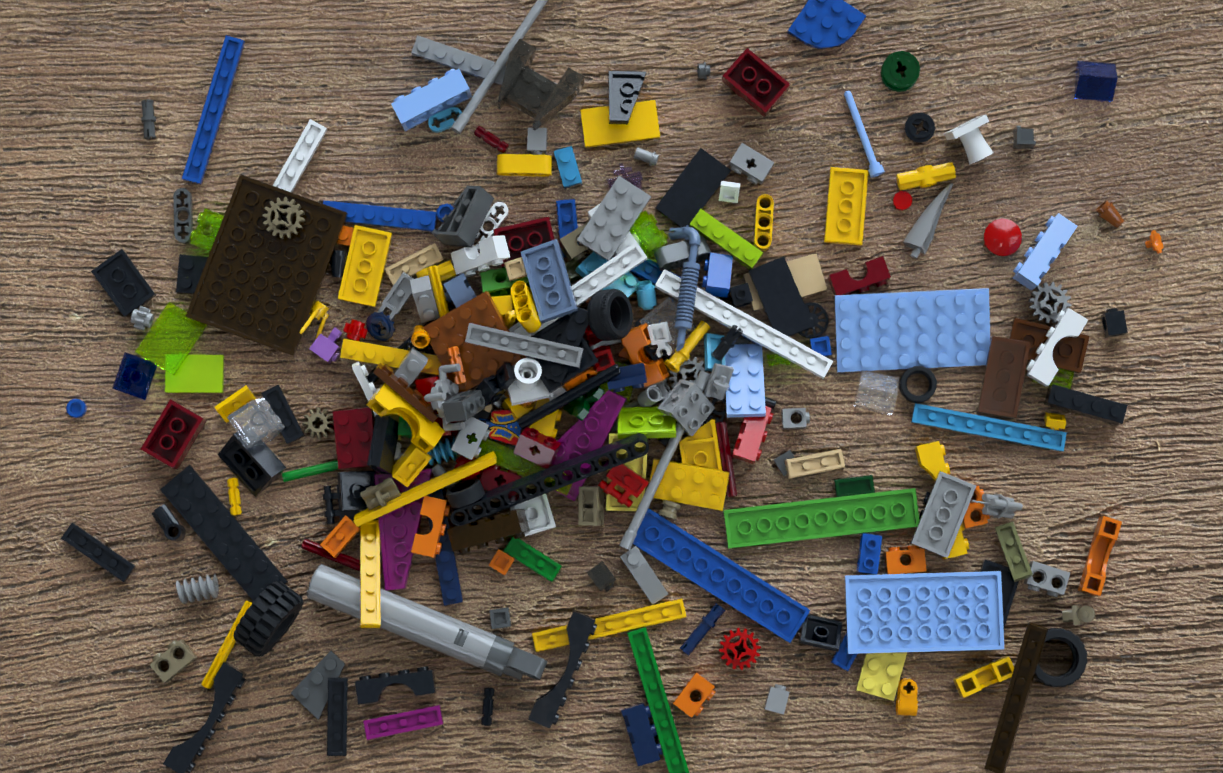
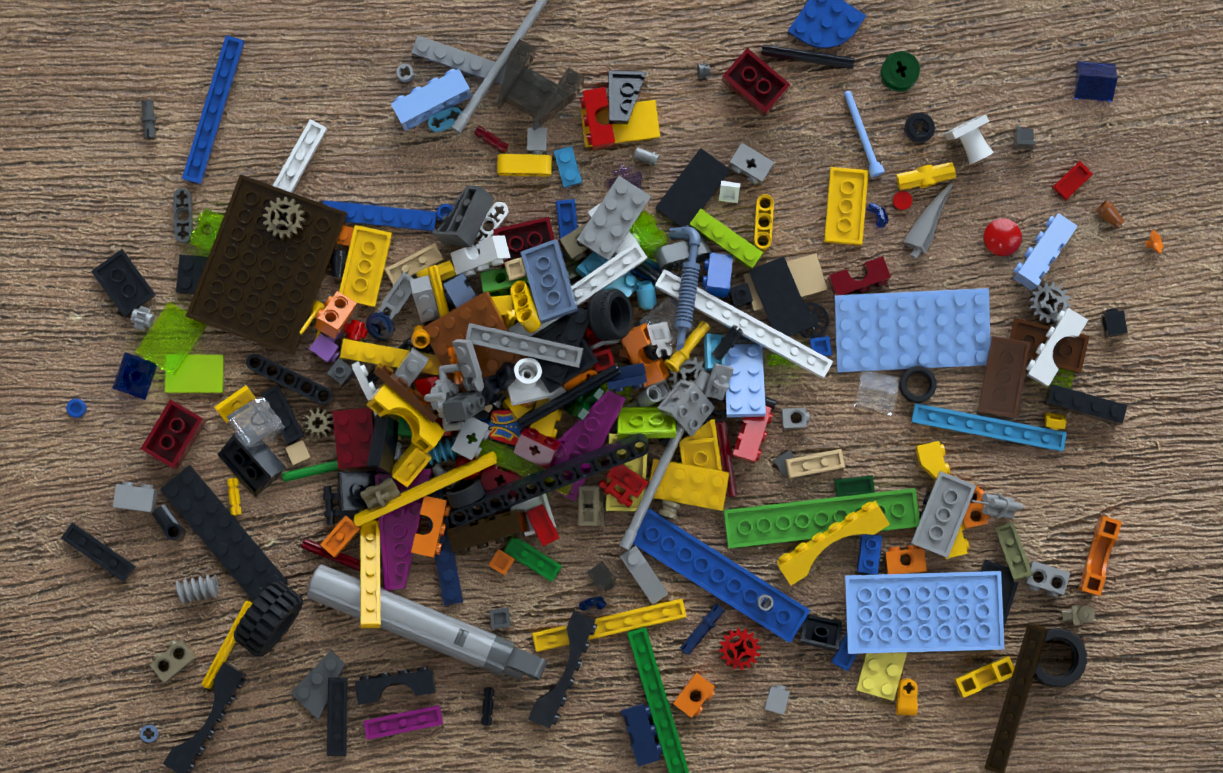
none -> light grey brick [113,481,158,513]
none -> sand blue bush [140,725,159,743]
none -> black beam [246,354,334,406]
none -> tan tile [285,440,311,465]
none -> orange brick [315,291,357,339]
none -> dark grey brick [327,358,355,387]
none -> light grey bush [396,64,414,82]
none -> light grey hinge [452,339,484,392]
none -> red tile [525,503,560,547]
none -> clear blue arm [579,596,607,611]
none -> red arch [580,87,615,150]
none -> black axle [634,262,661,282]
none -> light grey hinge [757,594,773,611]
none -> black axle [761,44,855,69]
none -> yellow arch [776,501,890,585]
none -> clear blue arm [866,202,889,228]
none -> red tile [1052,161,1093,201]

